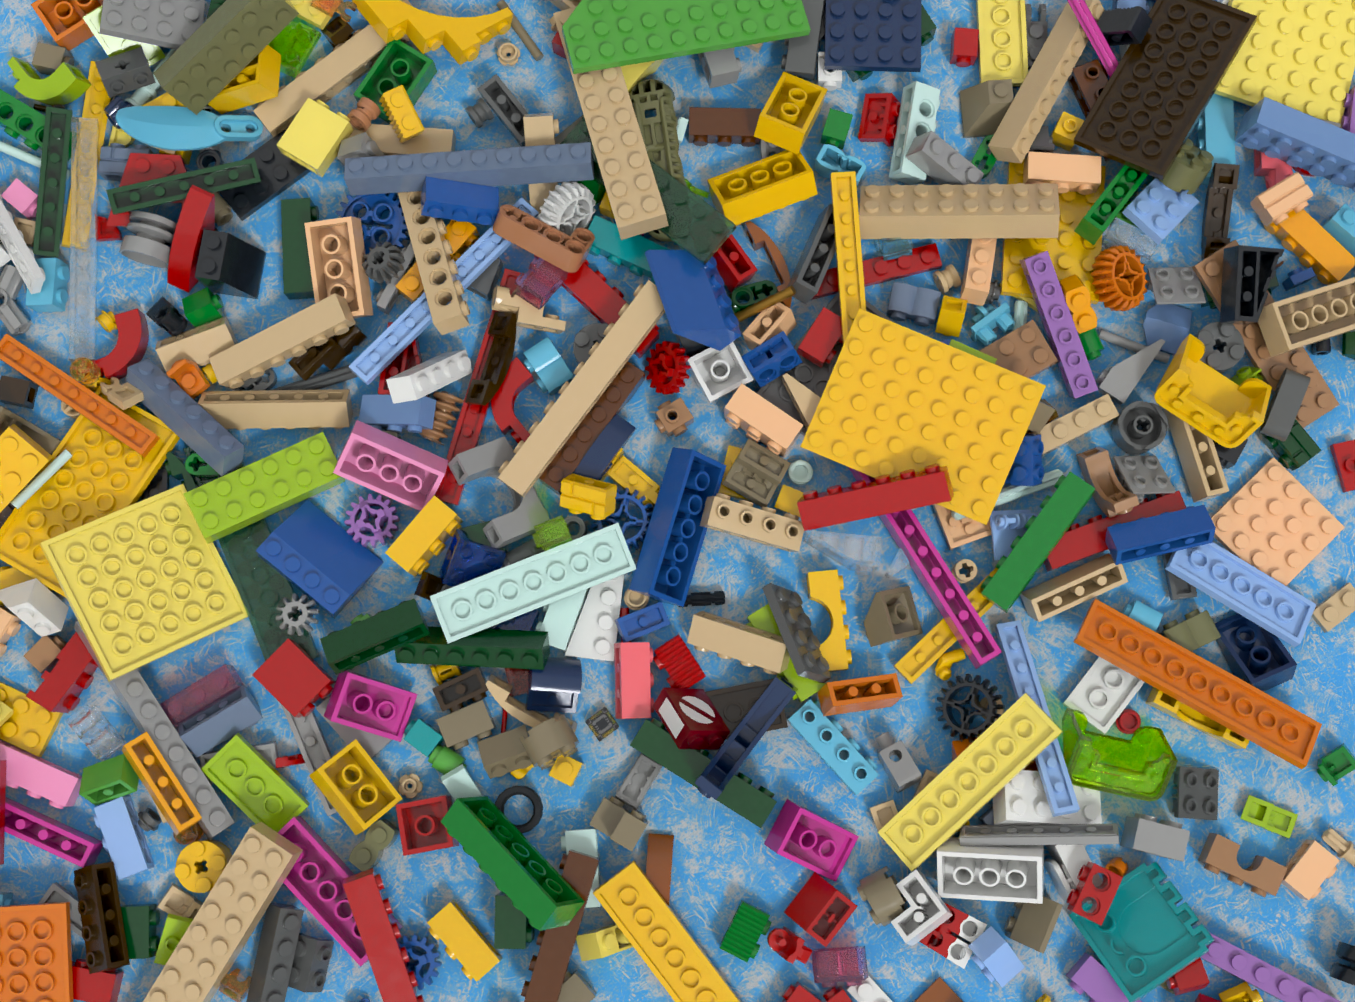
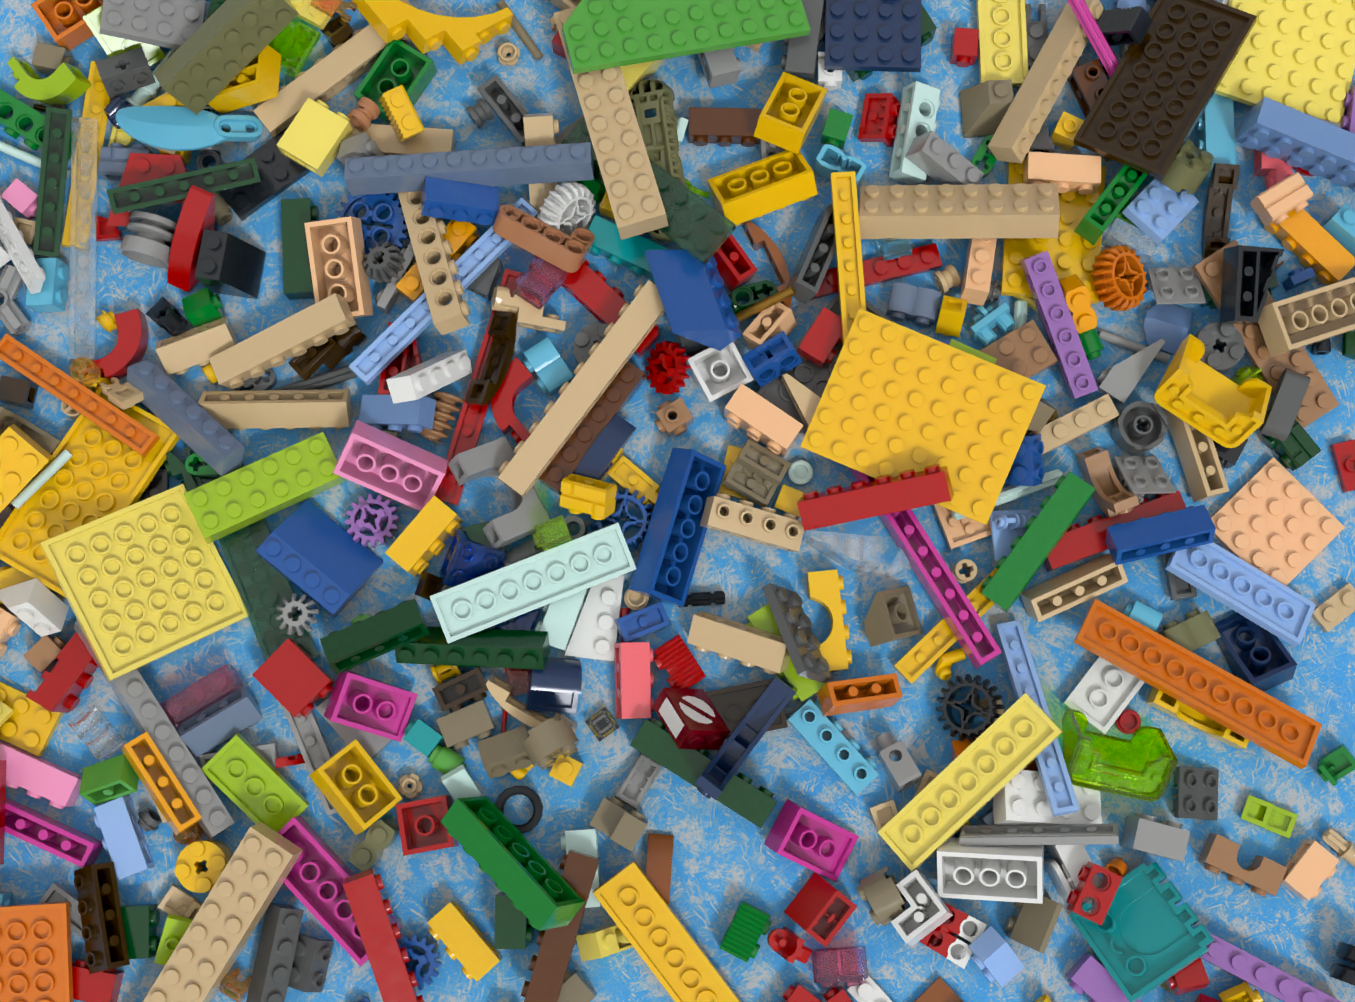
orange bracket [166,359,211,399] -> none

